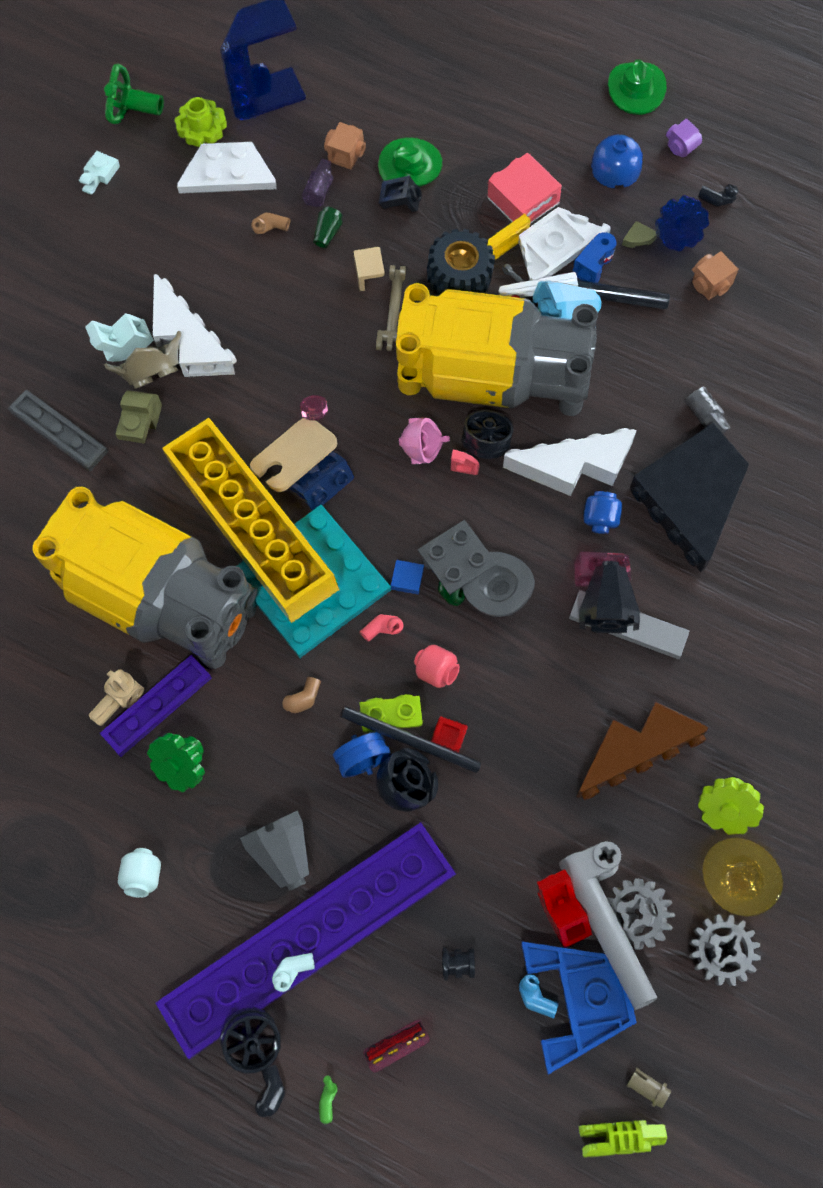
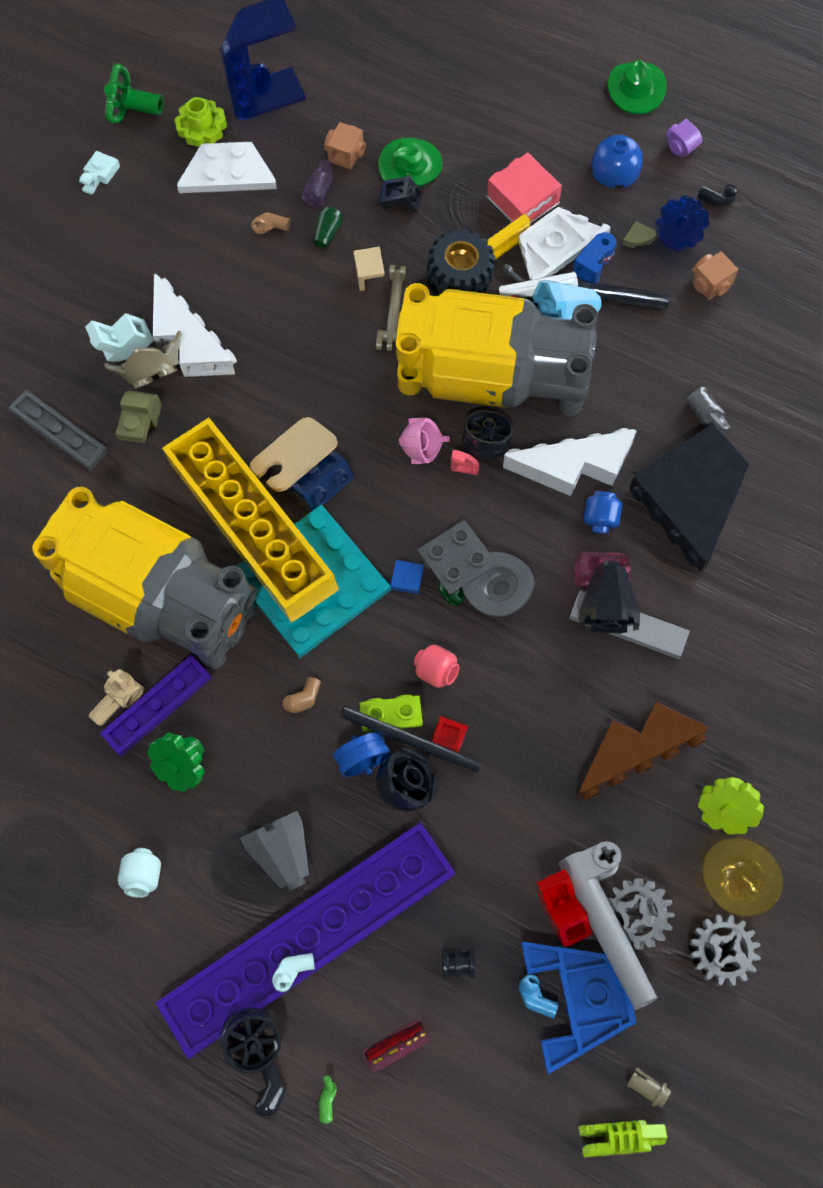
clear pink tile [300,395,328,421] -> none
coral arm [359,614,404,642] -> none

